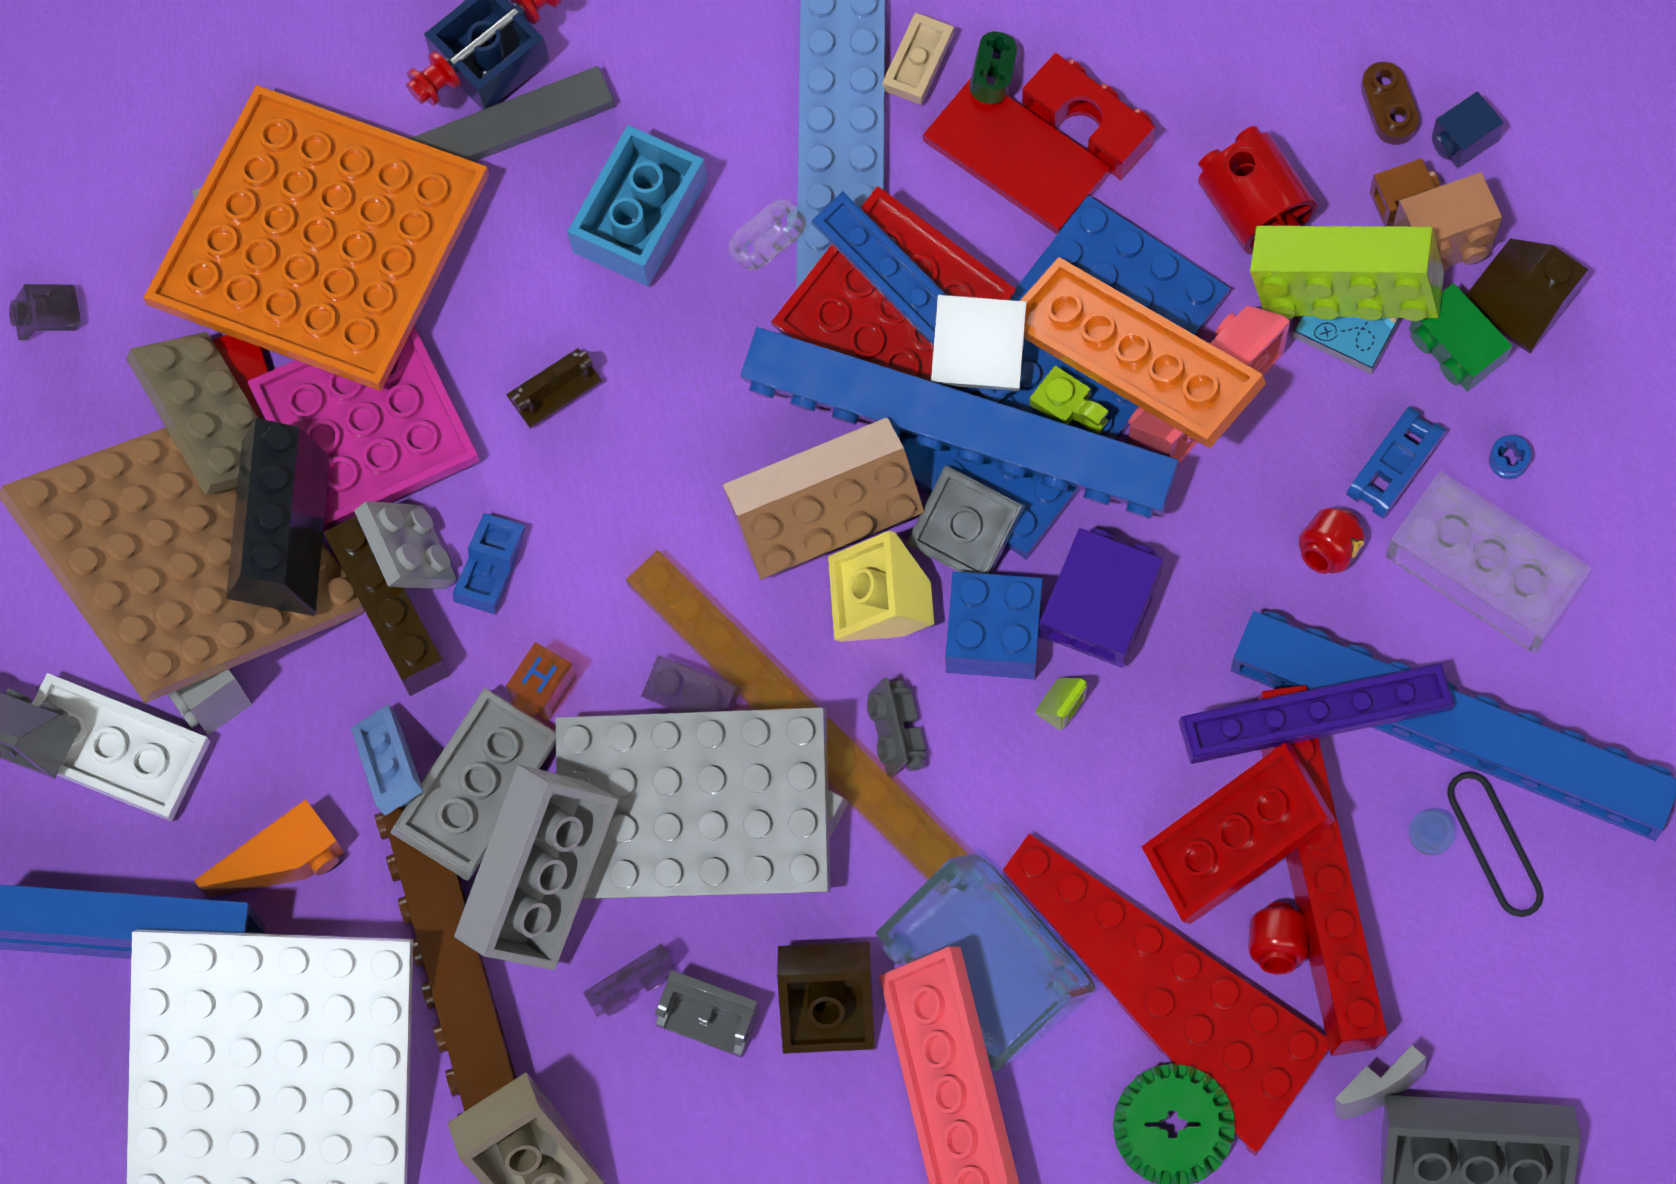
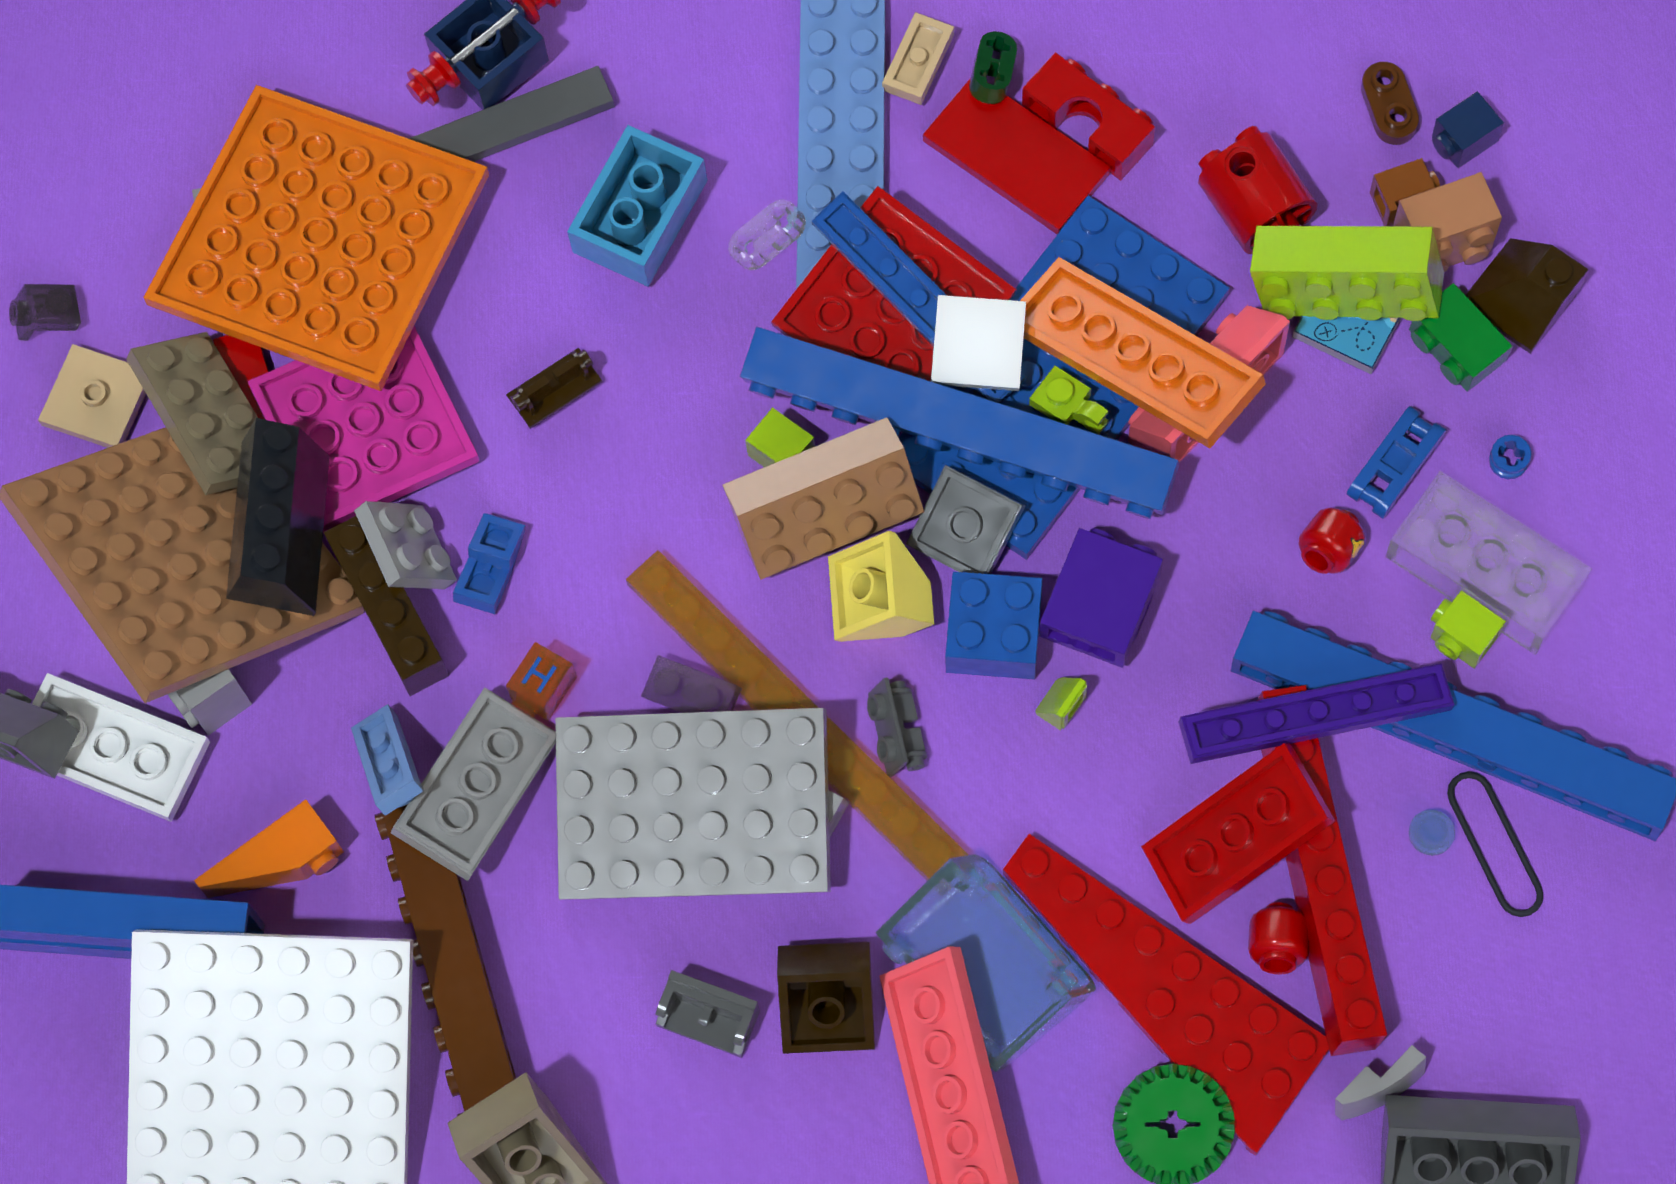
light grey brick [454,765,619,970] -> none
clear purple plate [583,943,675,1017] -> none
none -> tan plate [38,344,146,448]
none -> lime brick [745,407,815,467]
none -> lime brick [1430,590,1506,669]

